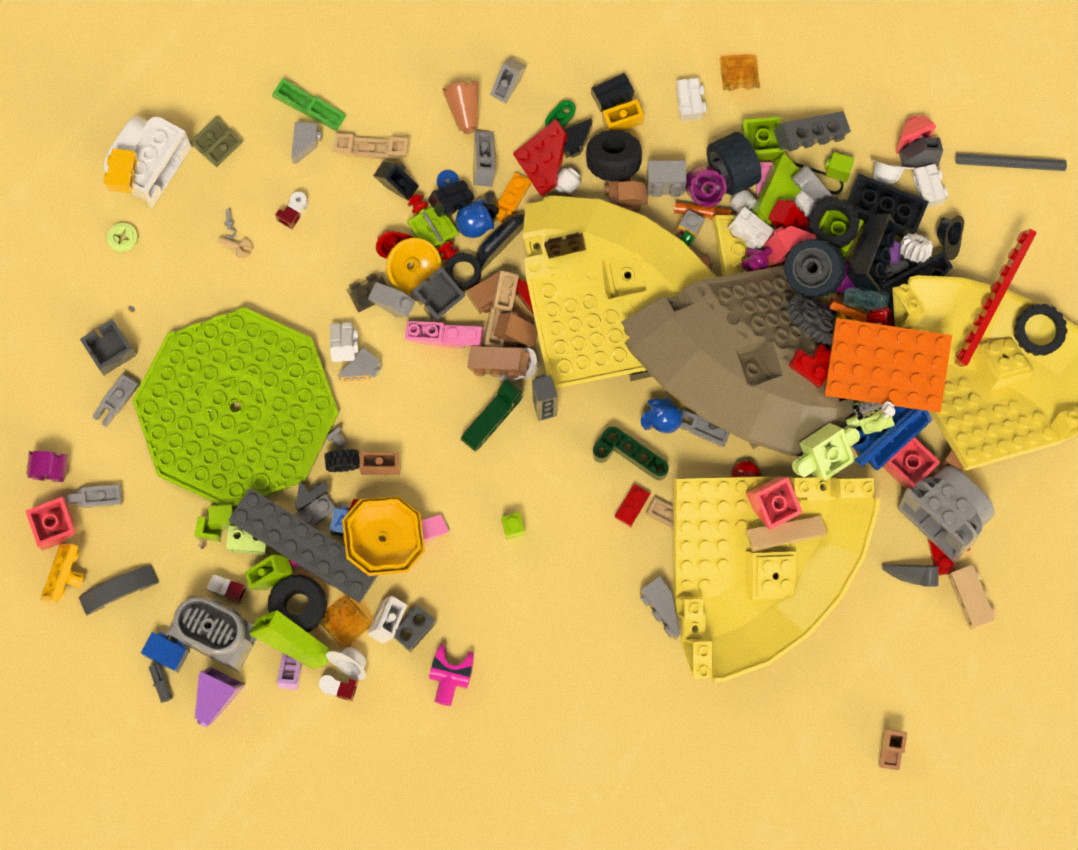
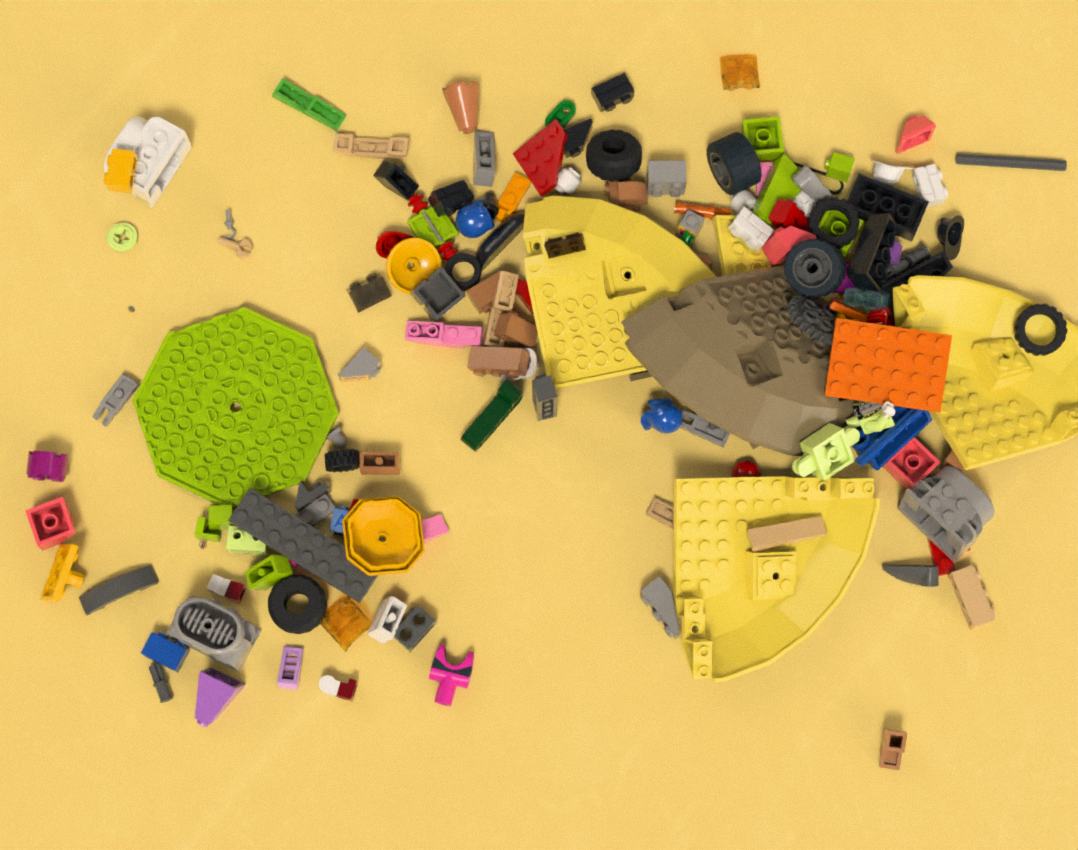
light grey hinge [67,484,122,508] -> none
dark grey piece [80,319,136,376] -> none
olive slope [190,116,243,167] -> none
lime slope [249,610,331,669] -> none
leg [275,192,308,230] -> none
light grey slope [291,122,322,164] -> none
white piece [326,647,366,680] -> none
white brick [330,322,358,362] -> none
light grey slope [368,282,415,317] -> none
blue wheel [437,170,459,189] -> none
light grey slope [490,57,527,103] -> none
lime brick [501,512,525,540] -> none
dark green beam [593,427,669,480] -> none
yellow brick [602,99,644,131] -> none
red plate [614,484,651,527] -> none
white brick [676,78,706,121] -> none
magenta brick [685,165,727,207] -> none
magenta piece [741,247,772,272] -> none
coral slope [746,476,803,530] -> none
dark grey brick [774,111,851,151] -> none
red plate [789,344,830,388] -> none
dark grey slope [899,137,943,167] -> none
white gear [900,233,933,263] -> none
red plate [954,229,1037,367] -> none

